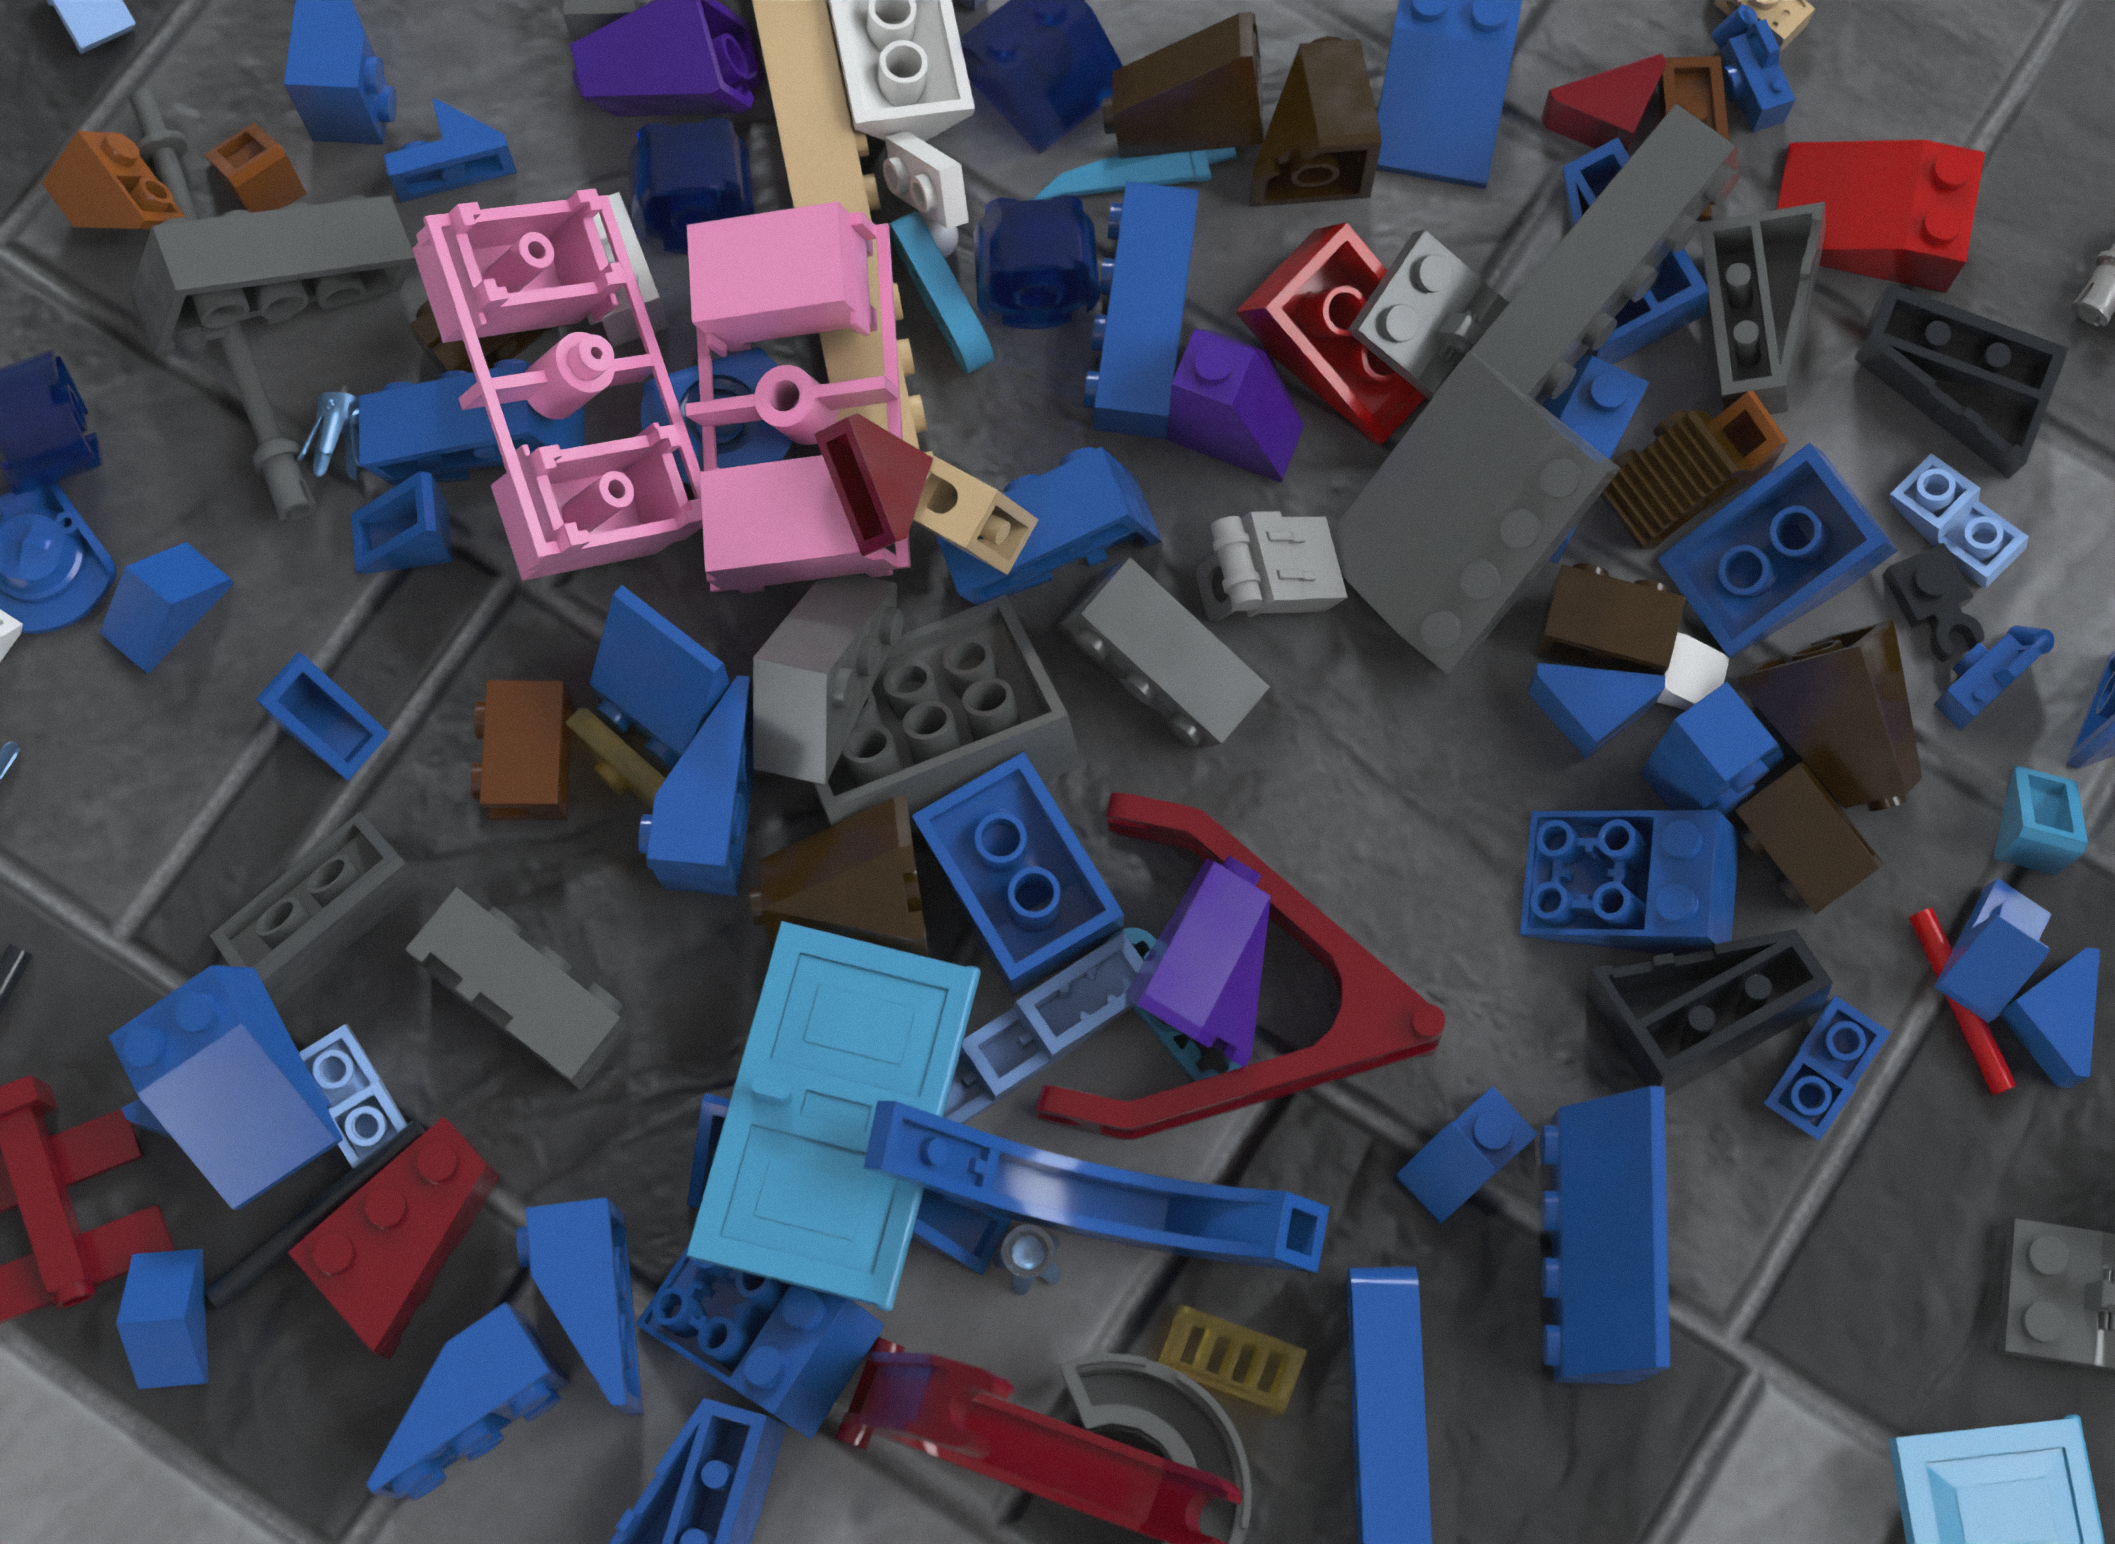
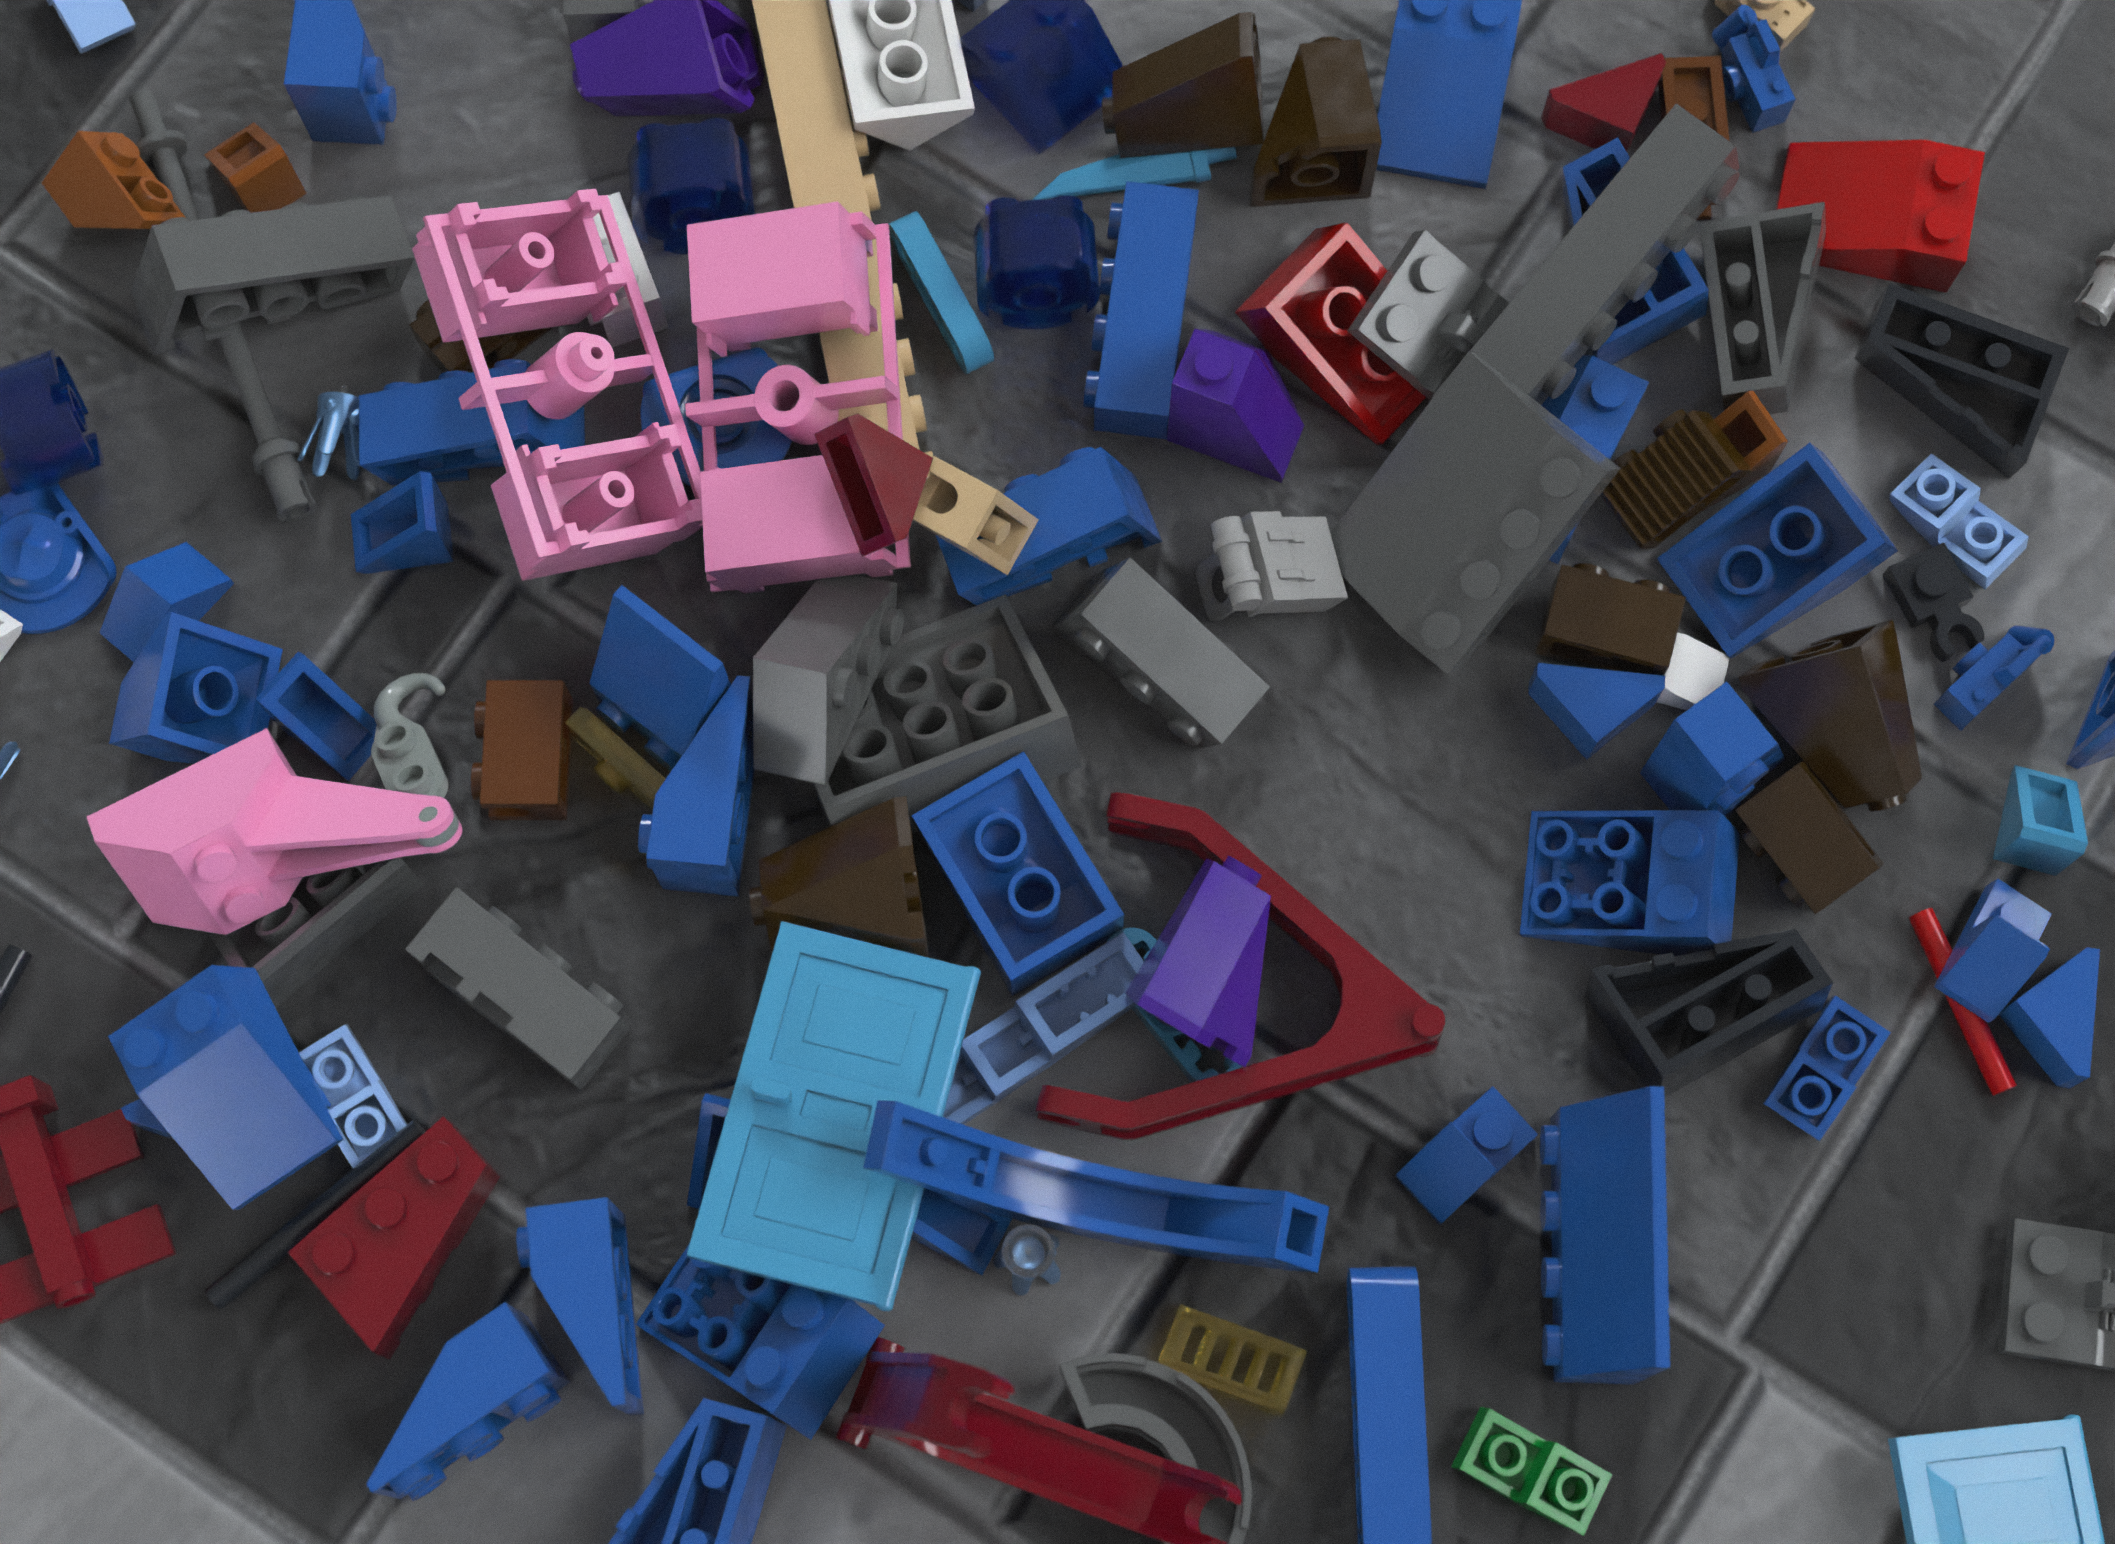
blue slope [116,1249,209,1389] -> none
blue slope [383,99,518,203] -> none
white plate [883,131,969,258] -> none
none -> bright pink slope [87,673,462,935]
none -> blue slope [109,612,283,764]
none -> green slope [1451,1407,1613,1536]

